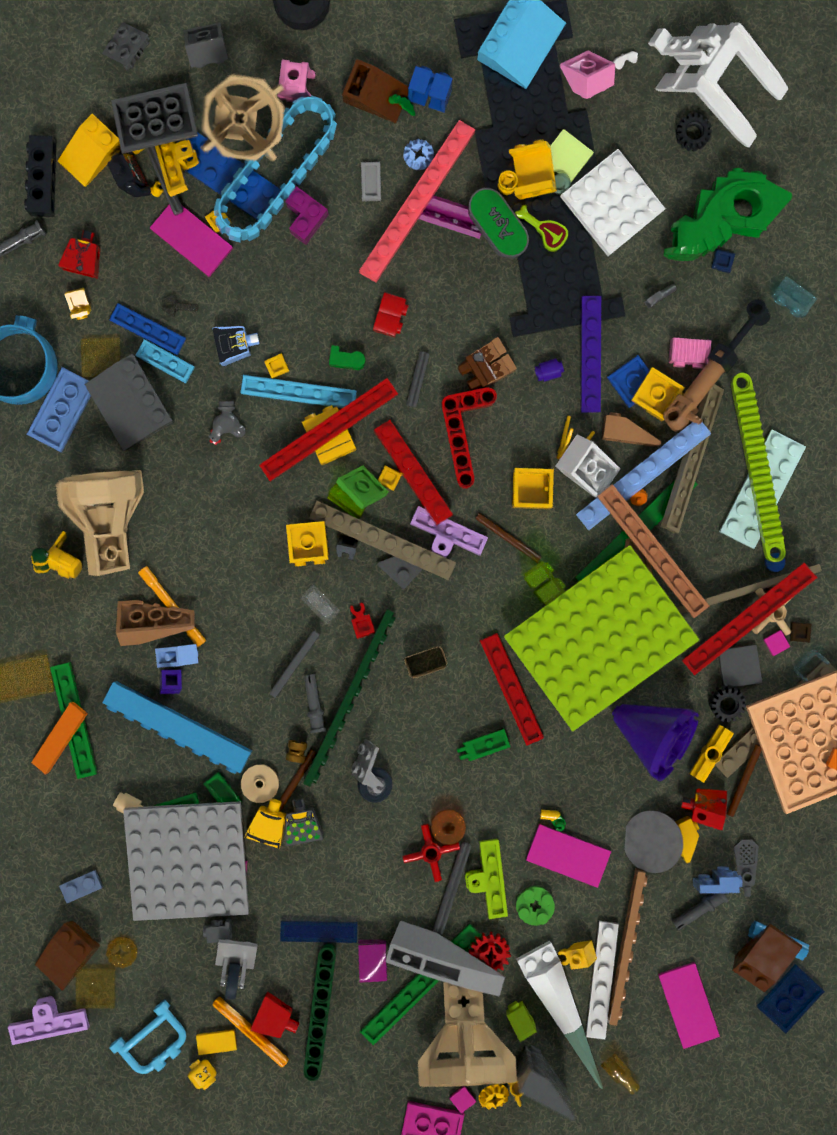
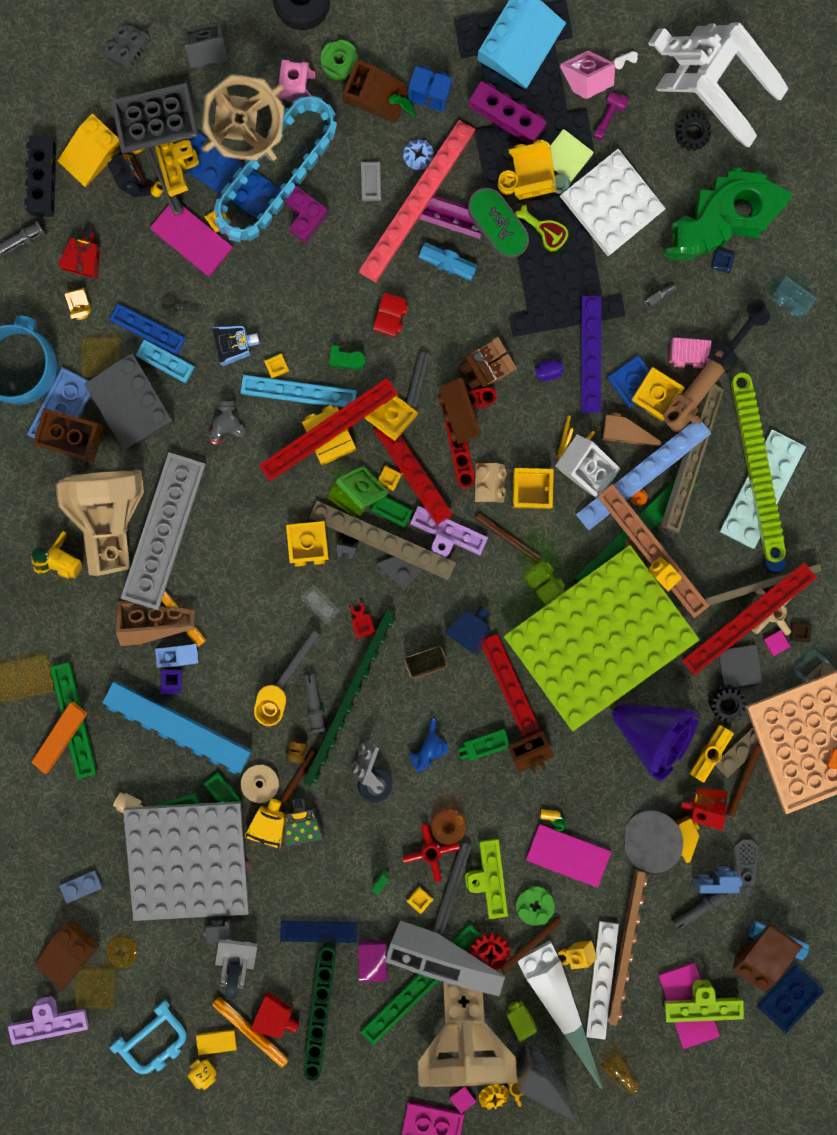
none -> reddish brown slope [33,408,105,463]
none -> light grey plate [121,452,206,610]
none -> yellow cap [254,685,286,726]
none -> bright green plate [320,40,358,81]
none -> yellow tile [365,396,419,441]
none -> green tile [371,497,413,528]
none -> green tile [371,867,389,895]
none -> yellow tile [406,886,433,914]
none -> blue animal [408,717,448,773]
none -> dark azure piece [419,242,478,281]
none -> reddish brown slope [436,377,481,445]
none -> dark blue torso [445,607,491,656]
none -> magenta brick [468,81,547,145]
none -> tan bracket [475,463,506,503]
none -> reddish brown bar [499,917,562,974]
none -> reddish brown brick [507,731,554,774]
none -> magenta brick [594,92,630,141]
none -> yellow bracket [648,557,682,591]
none -> lime plate [664,980,744,1022]

